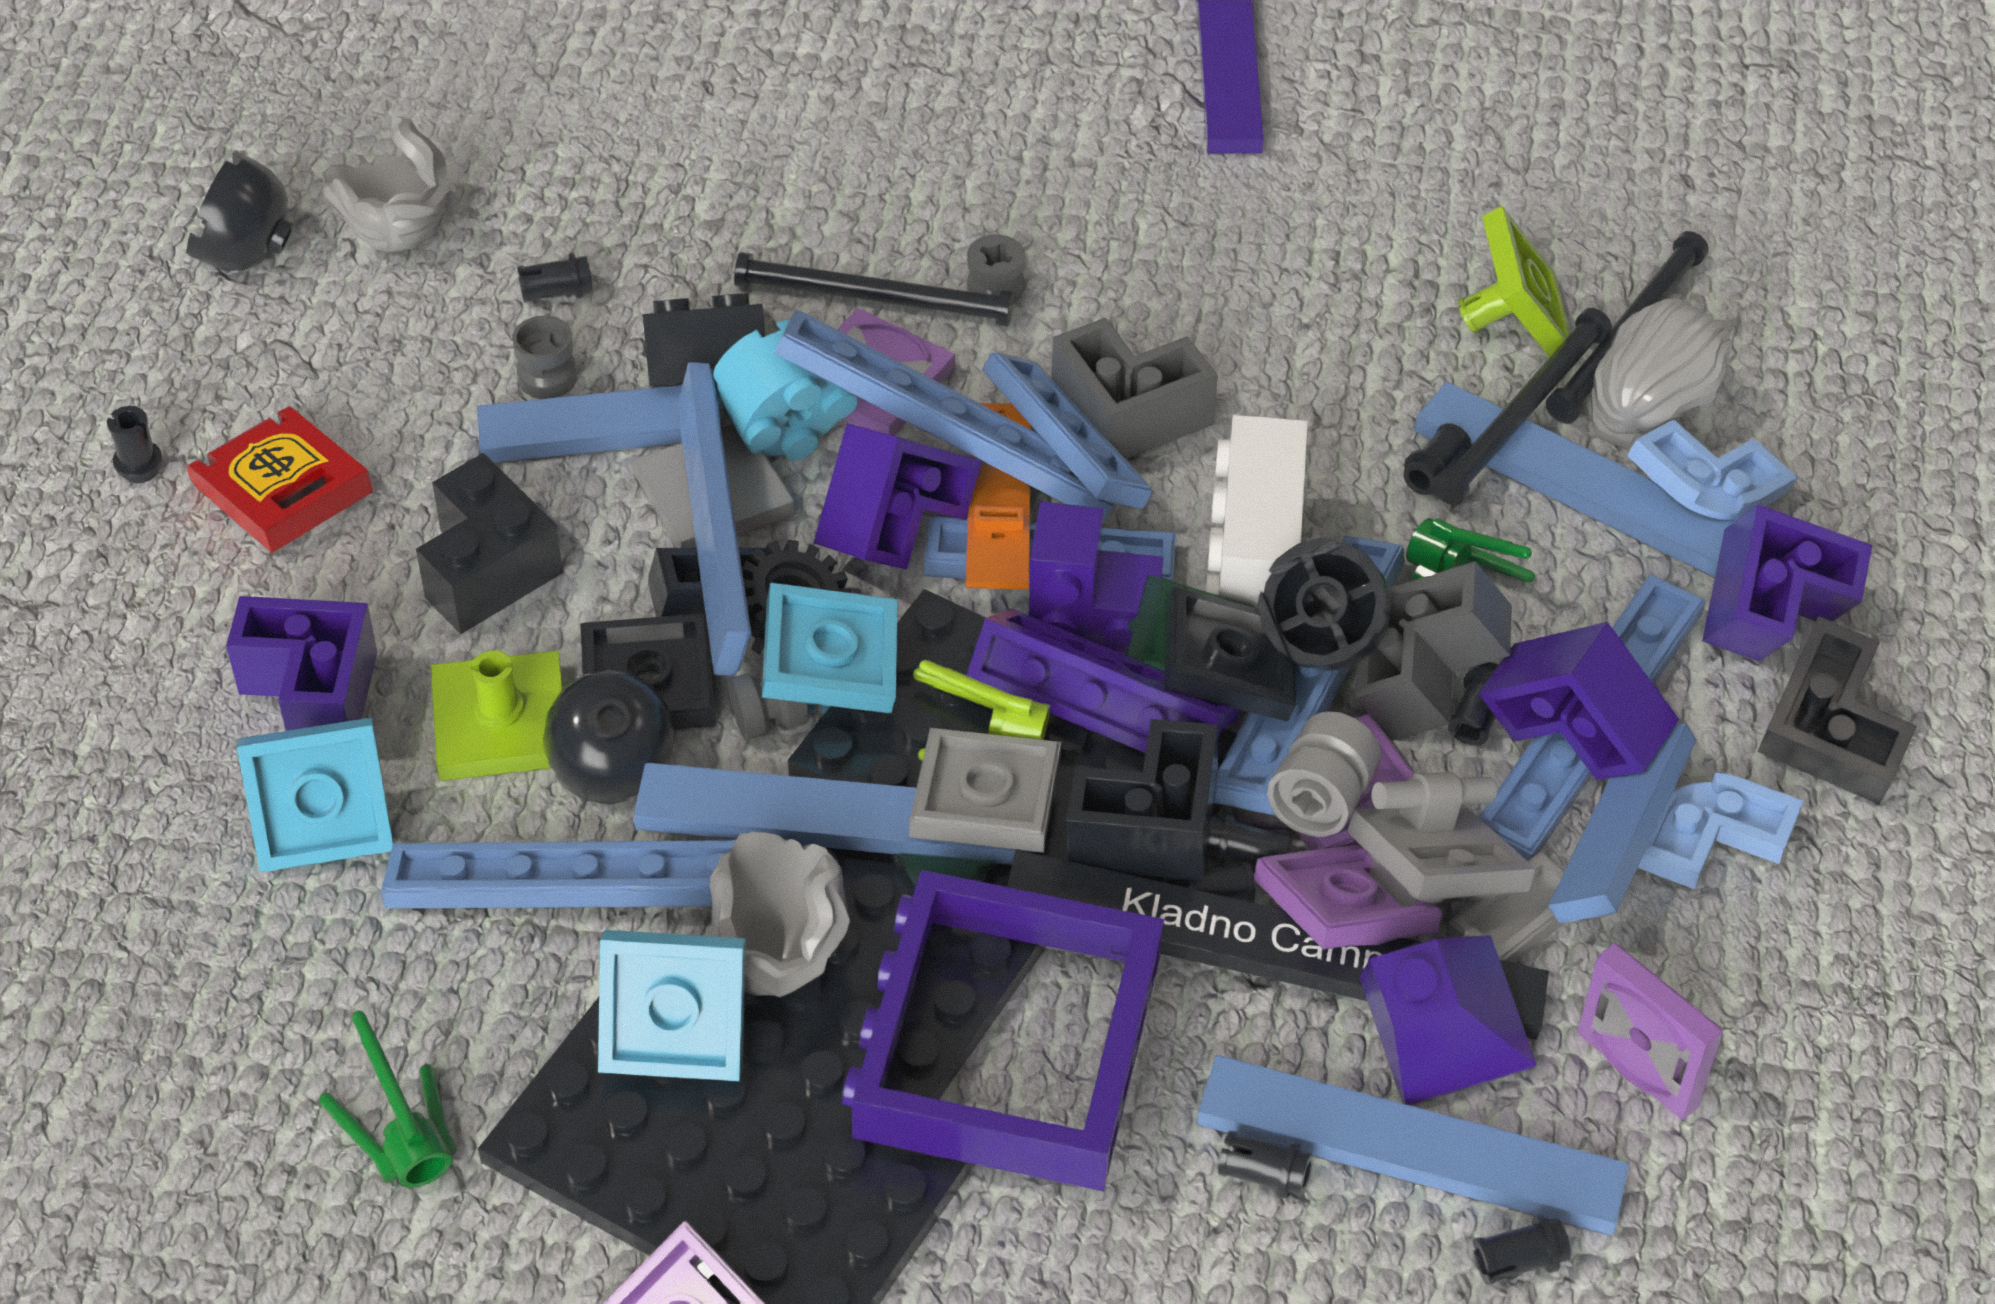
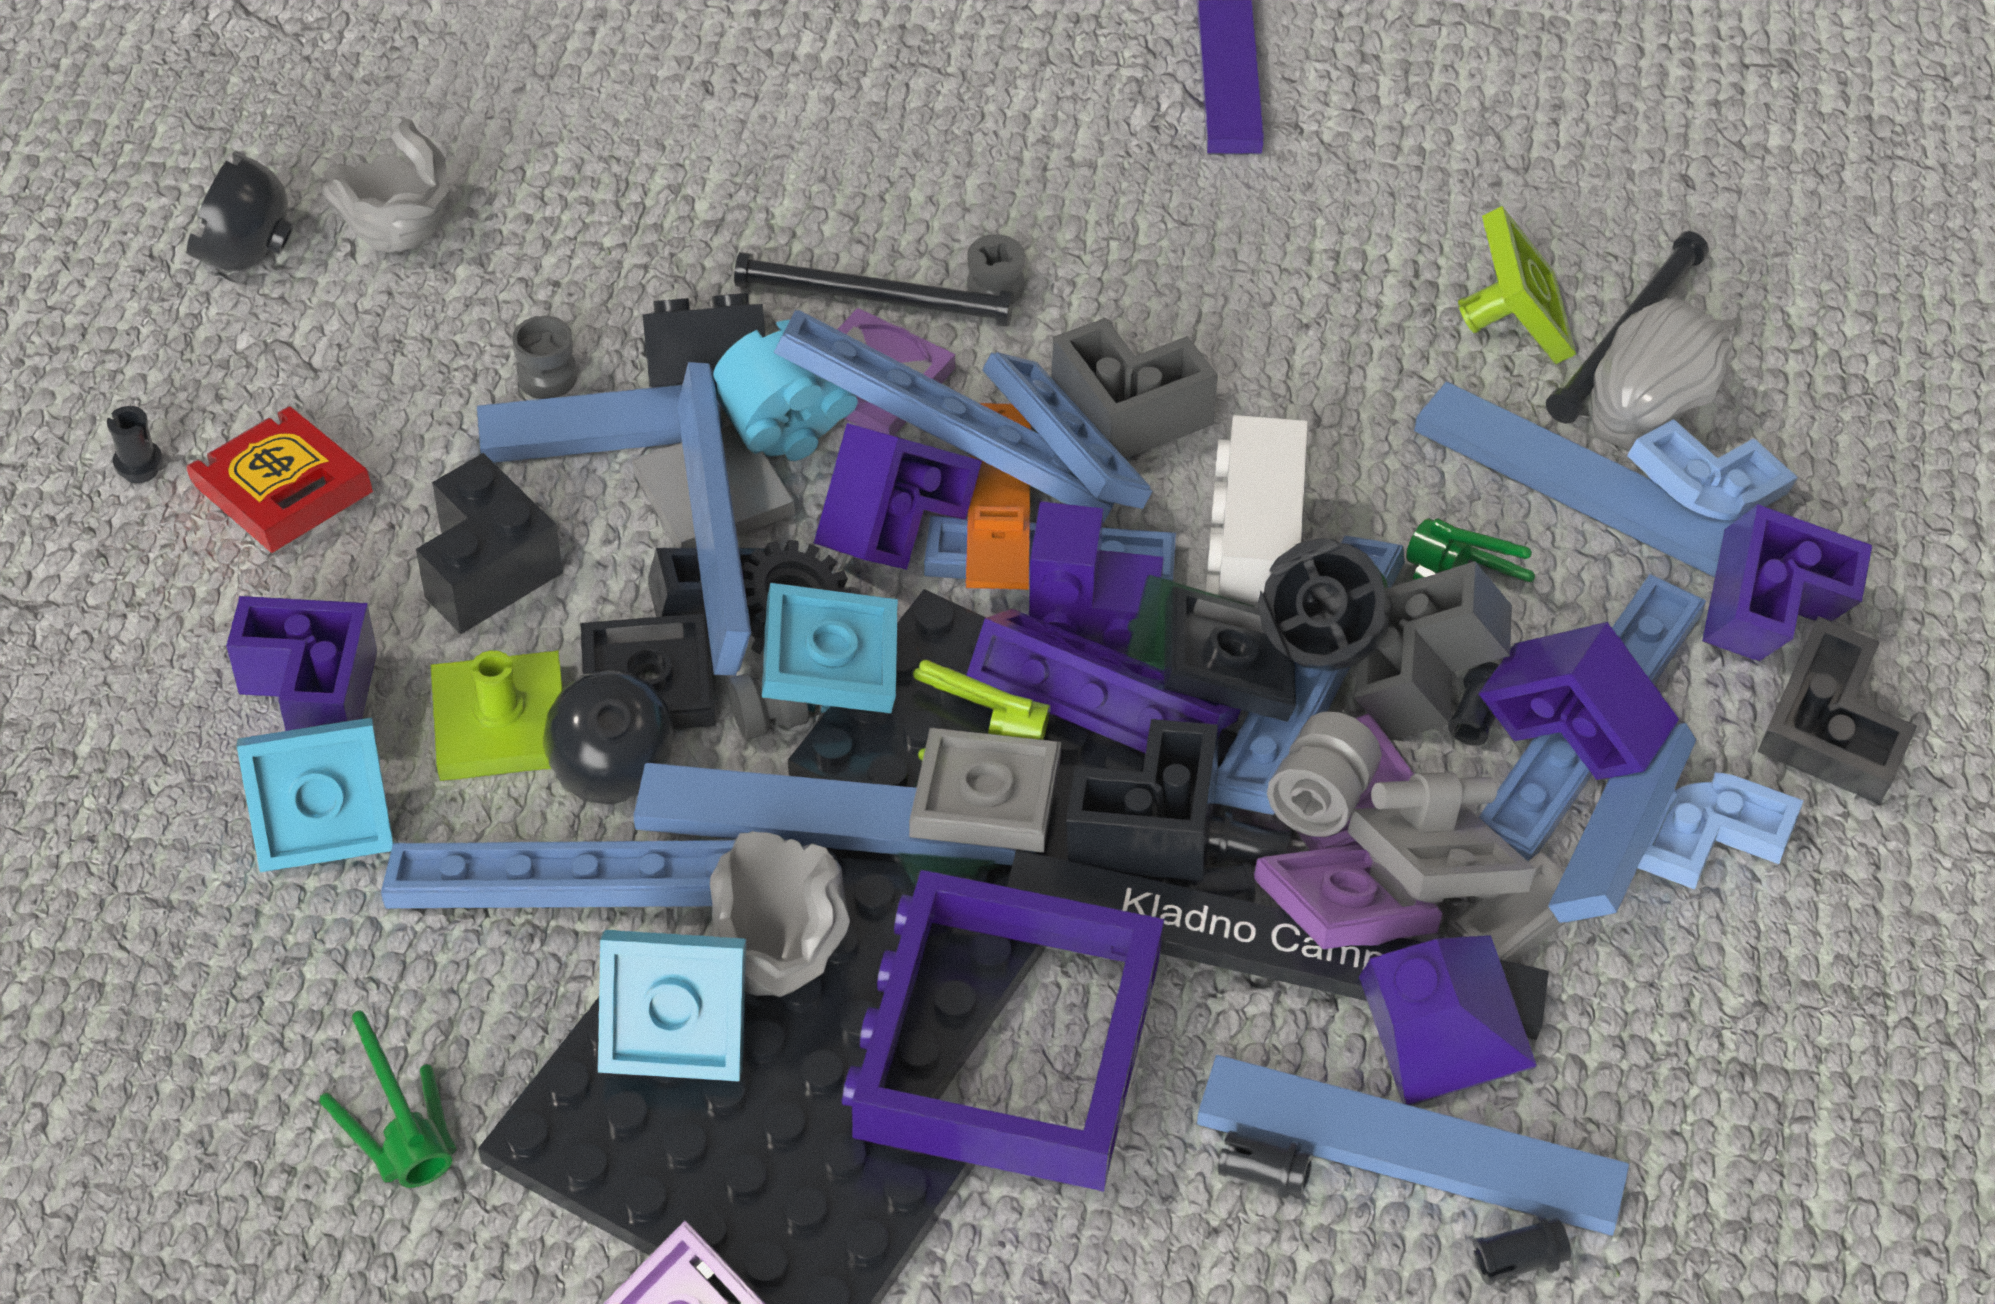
black pin [517,252,593,303] -> none
black pin [1403,423,1472,495] -> none
black bar [1432,308,1612,505] -> none
medium lavender piece [1577,943,1723,1121] -> none

